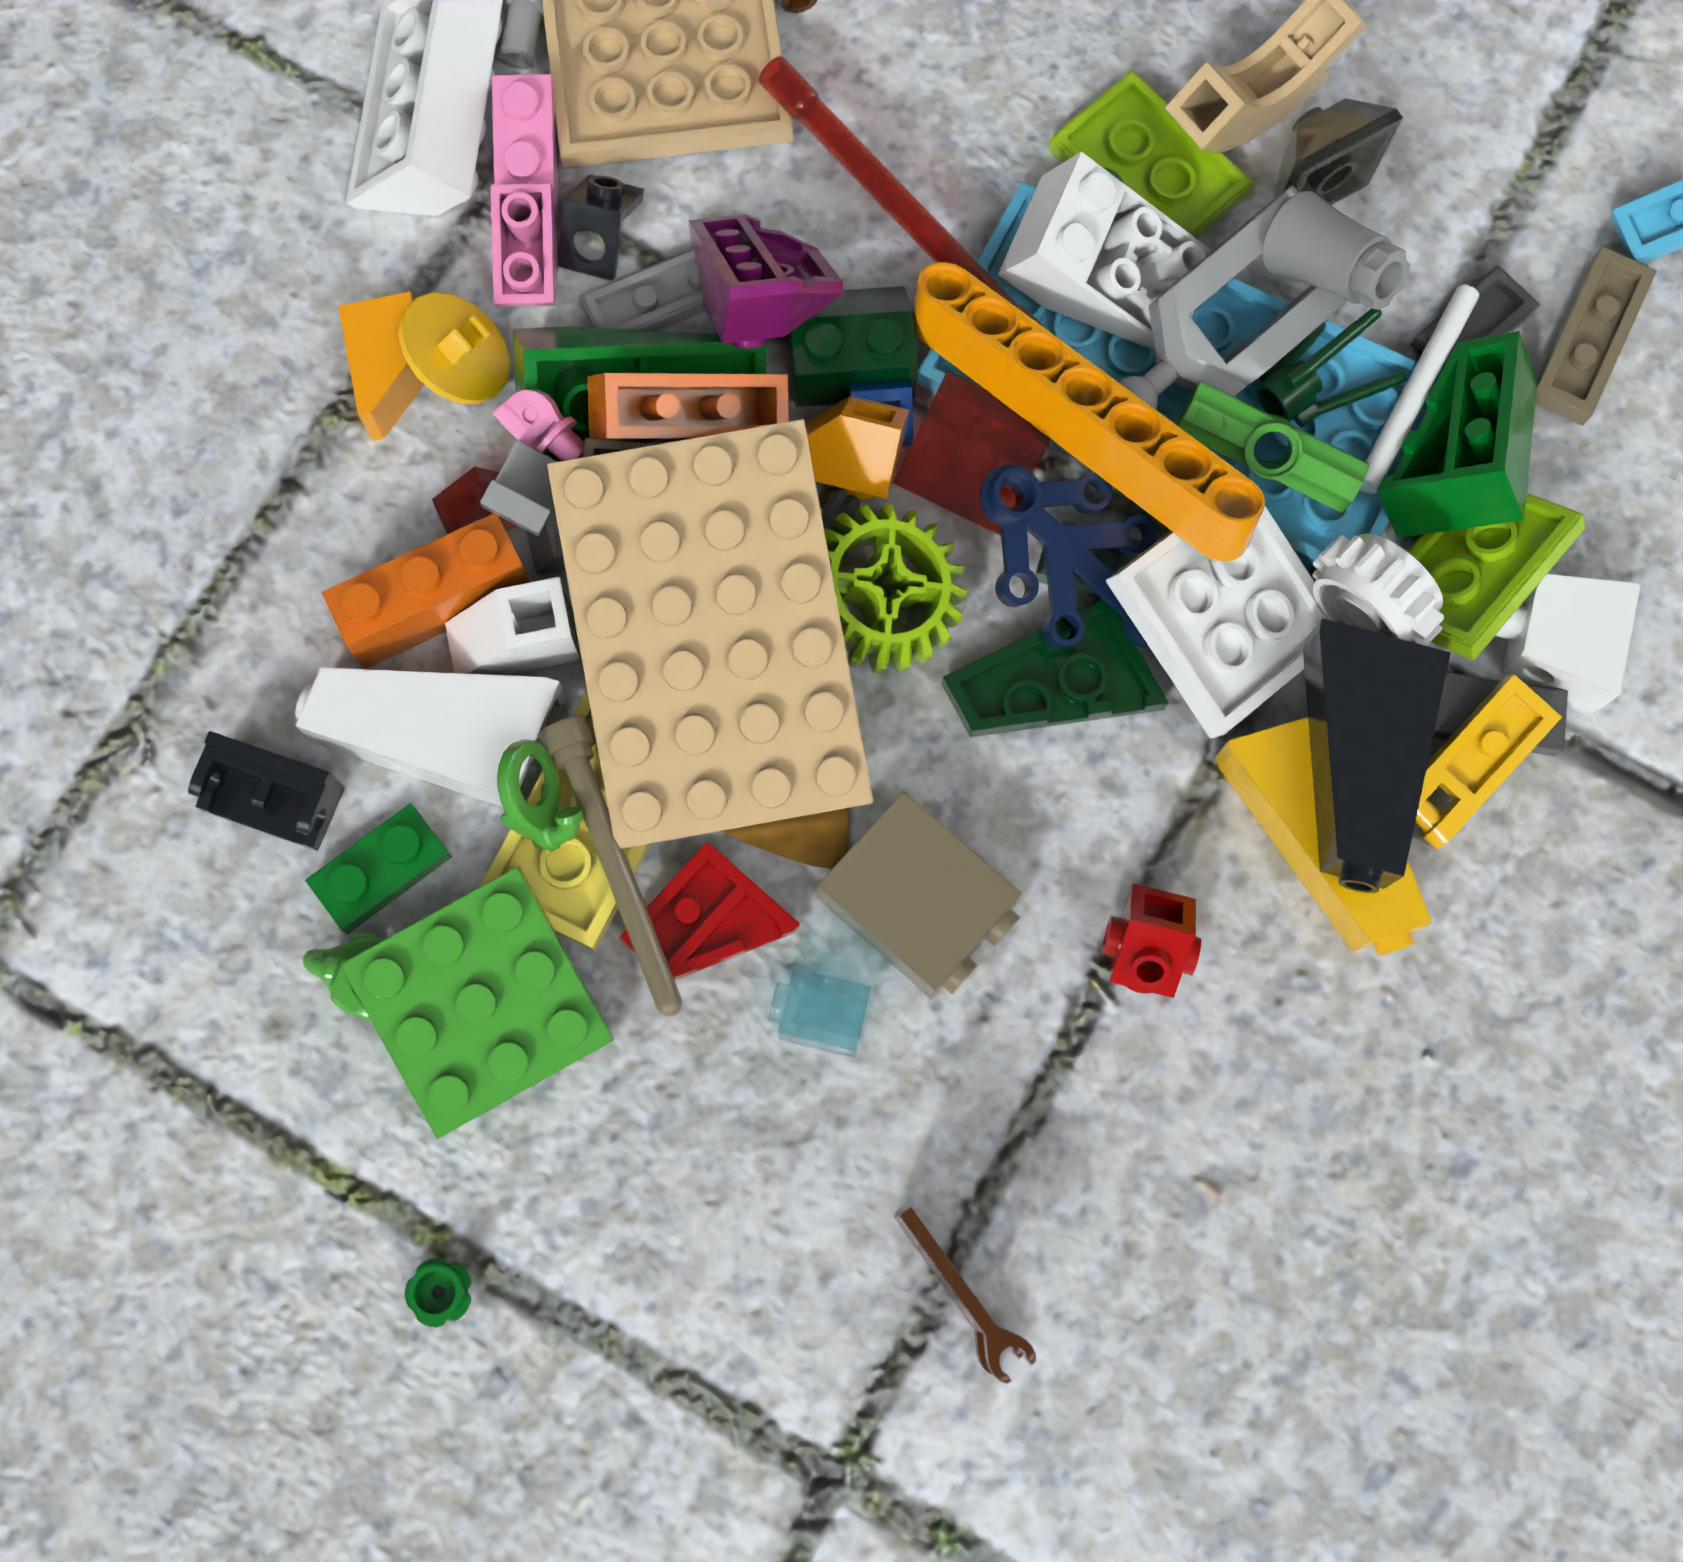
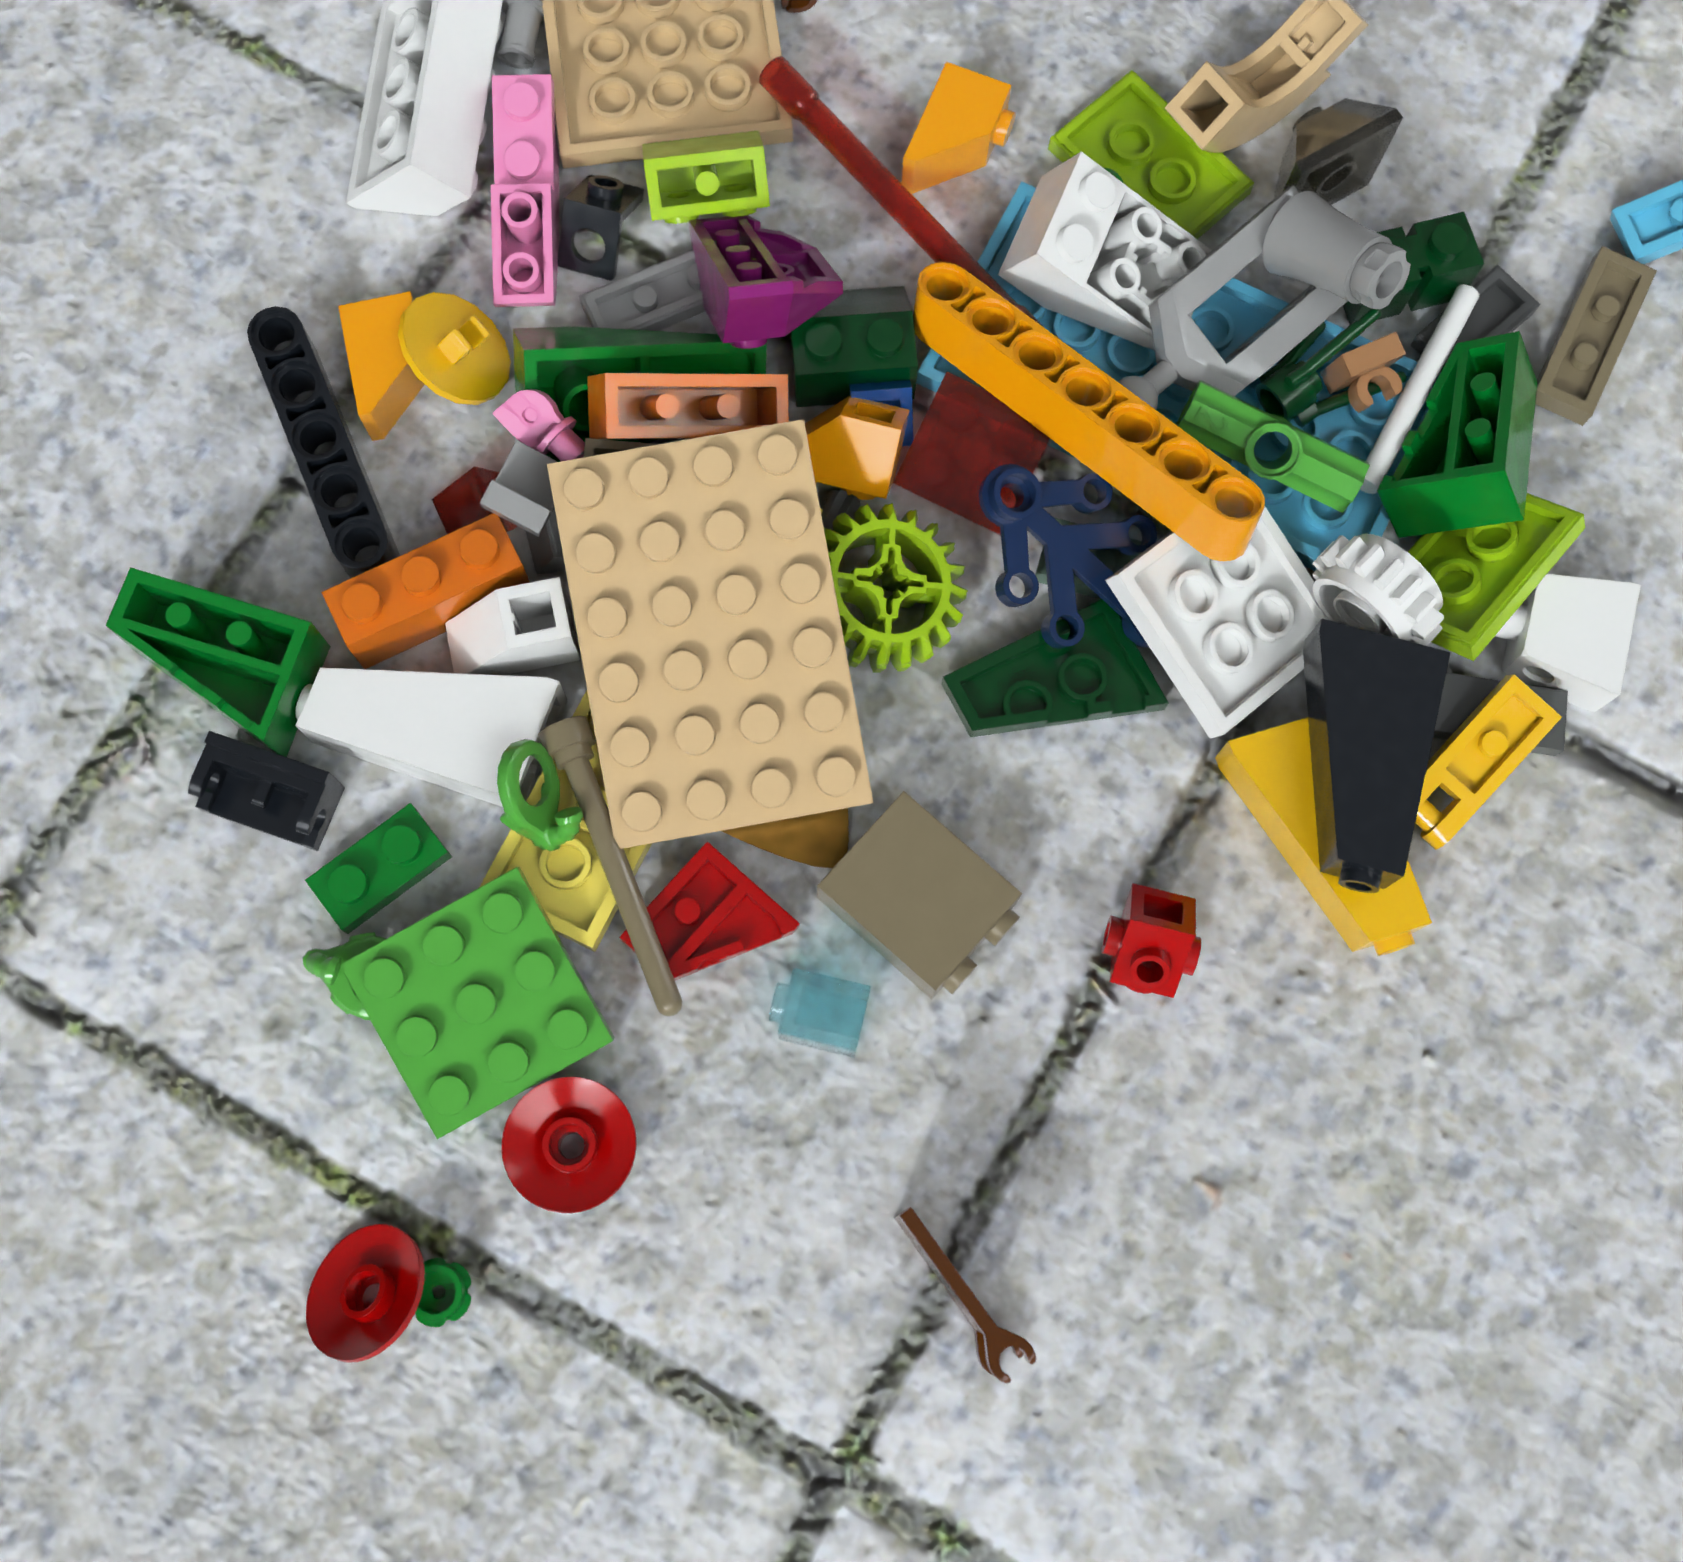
none -> green wedge [106,567,331,757]
none -> black beam [247,306,400,579]
none -> red dish [306,1224,425,1363]
none -> red dish [501,1077,637,1213]
none -> lime brick [642,130,770,224]
none -> light orange slope [901,62,1016,194]
none -> medium nougat tile [1320,332,1406,413]
none -> dark green piece [1343,211,1485,325]

